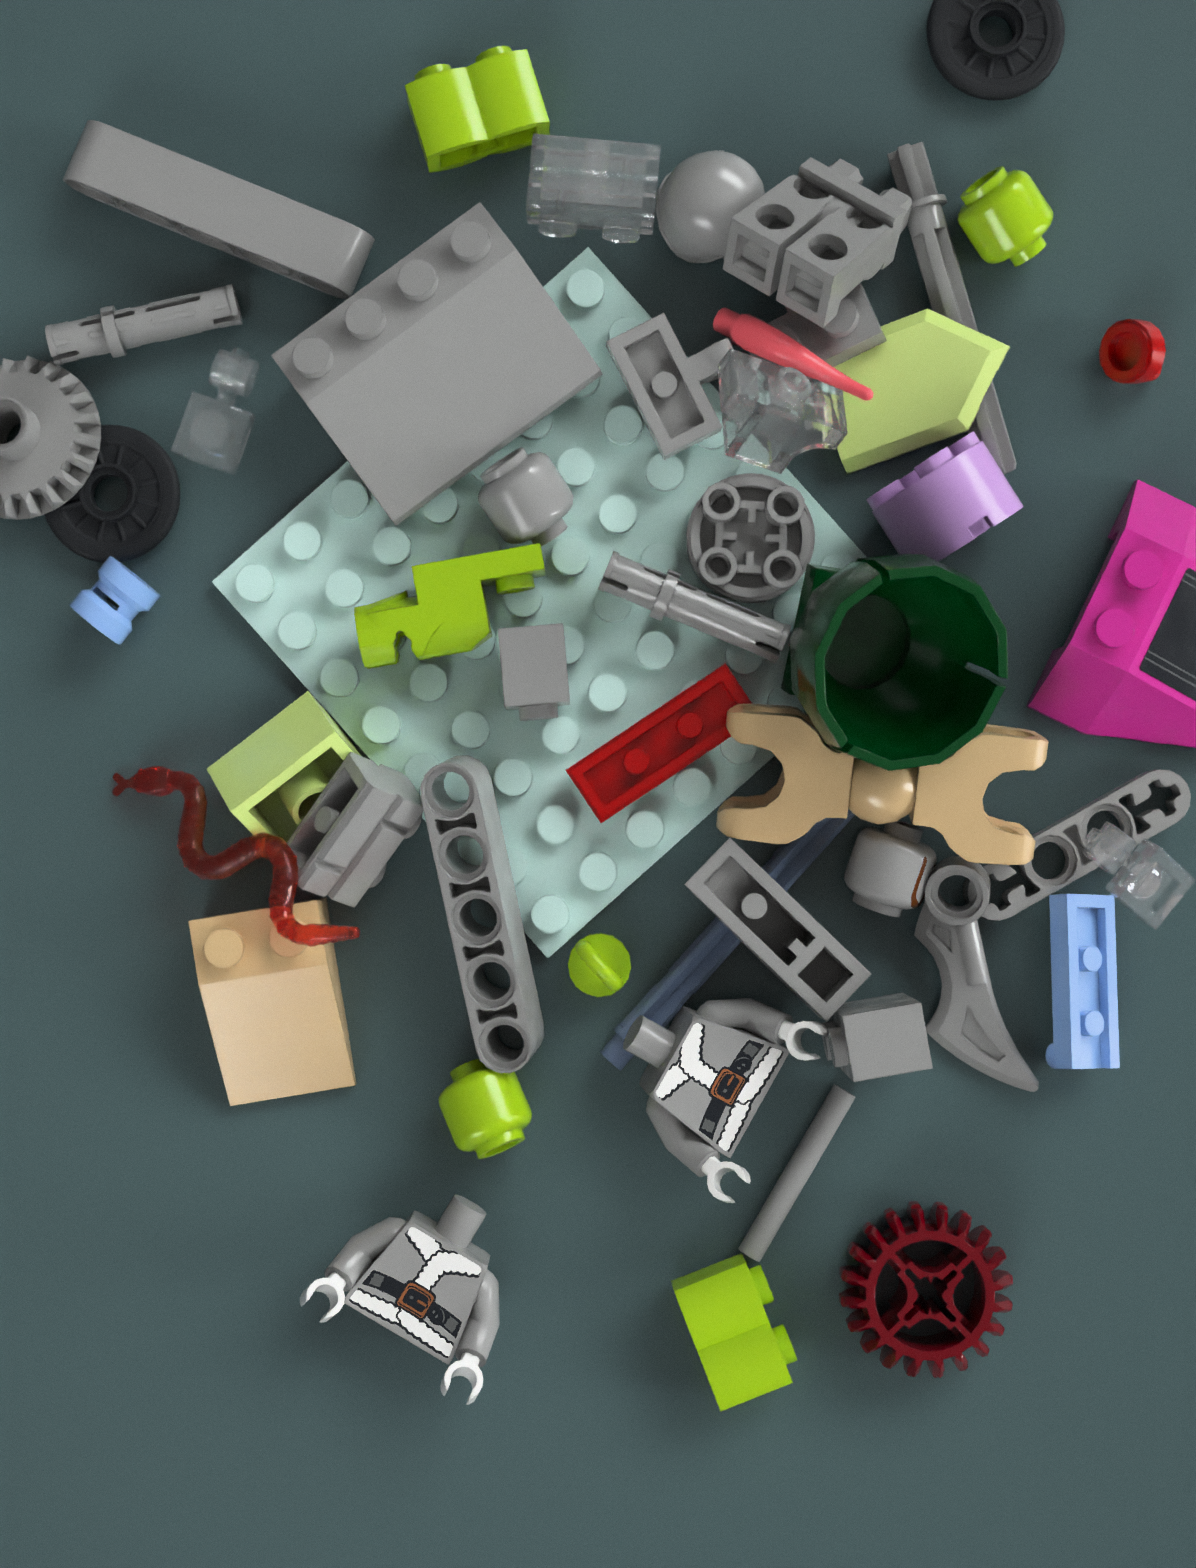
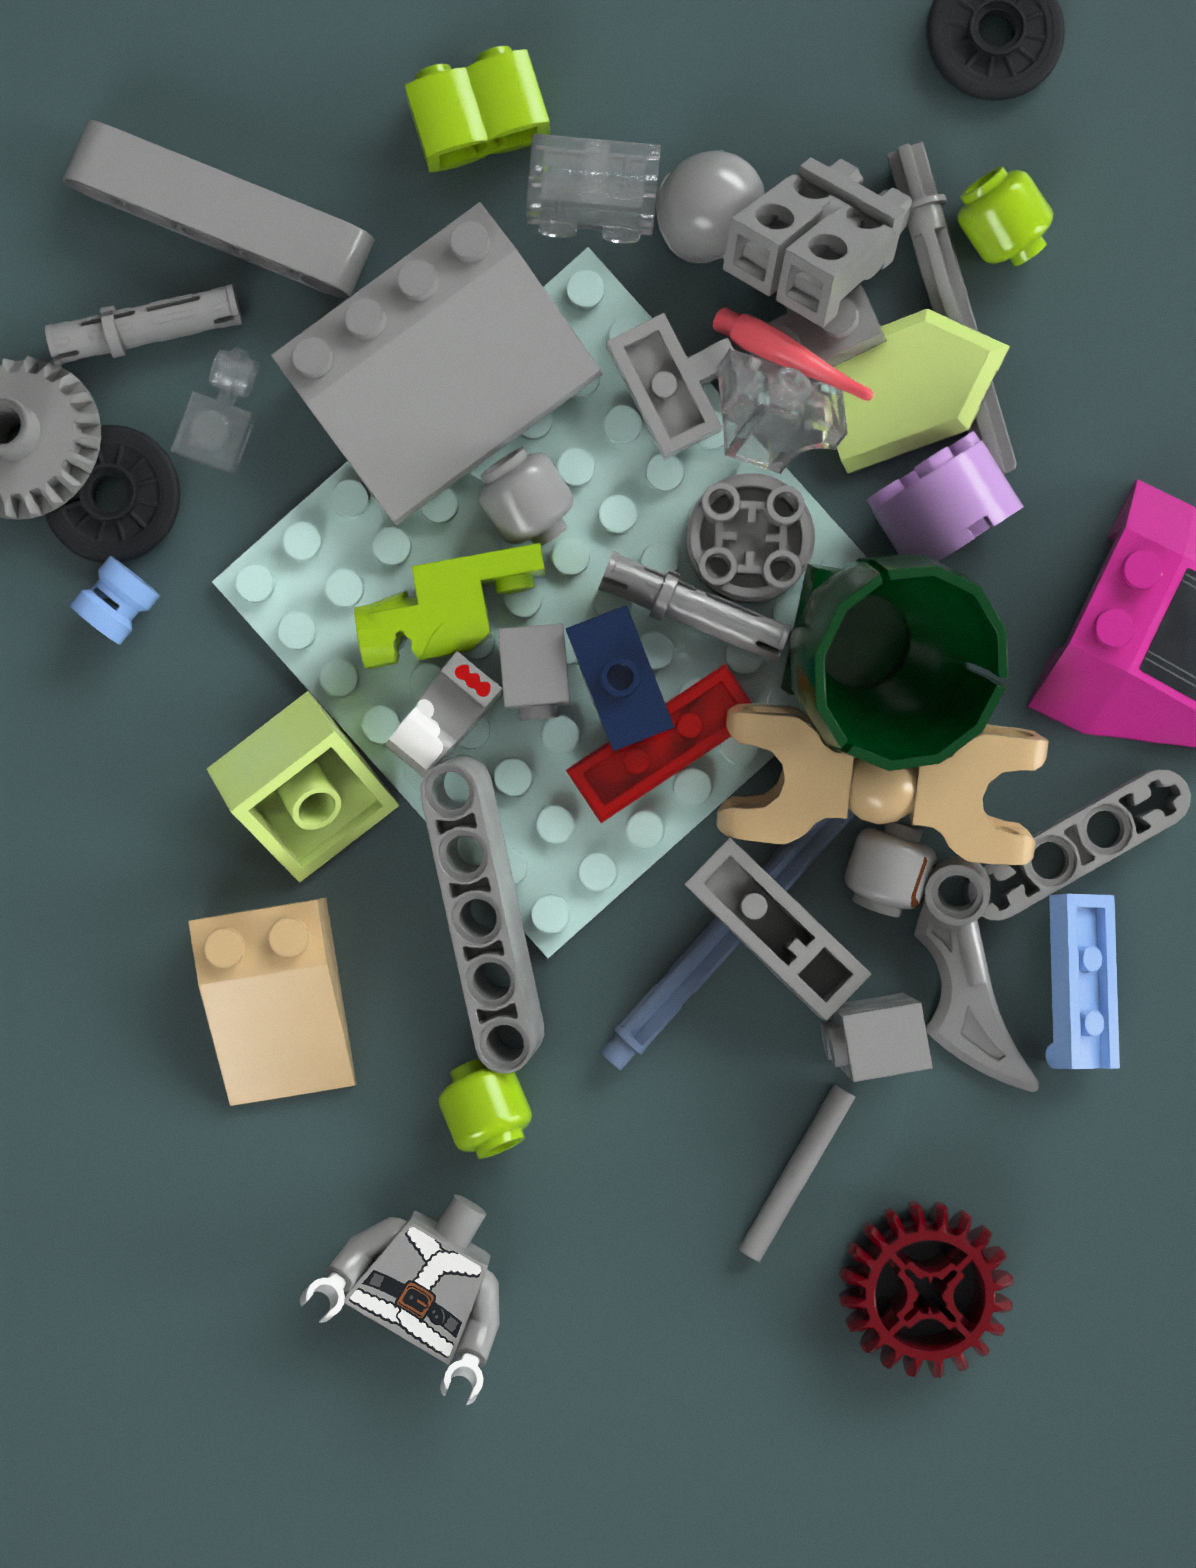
clear red animal [112,766,361,947] -> none
light grey brick [279,752,424,908] -> none
lime tile [568,932,631,997] -> none
light grey torso [623,998,828,1203] -> none
lime brick [671,1253,798,1411] -> none
clear plate [1082,821,1196,930] -> none
red tile [1099,319,1166,384] -> none
none -> light grey leg [386,651,503,778]
none -> dark blue brick [566,605,674,752]

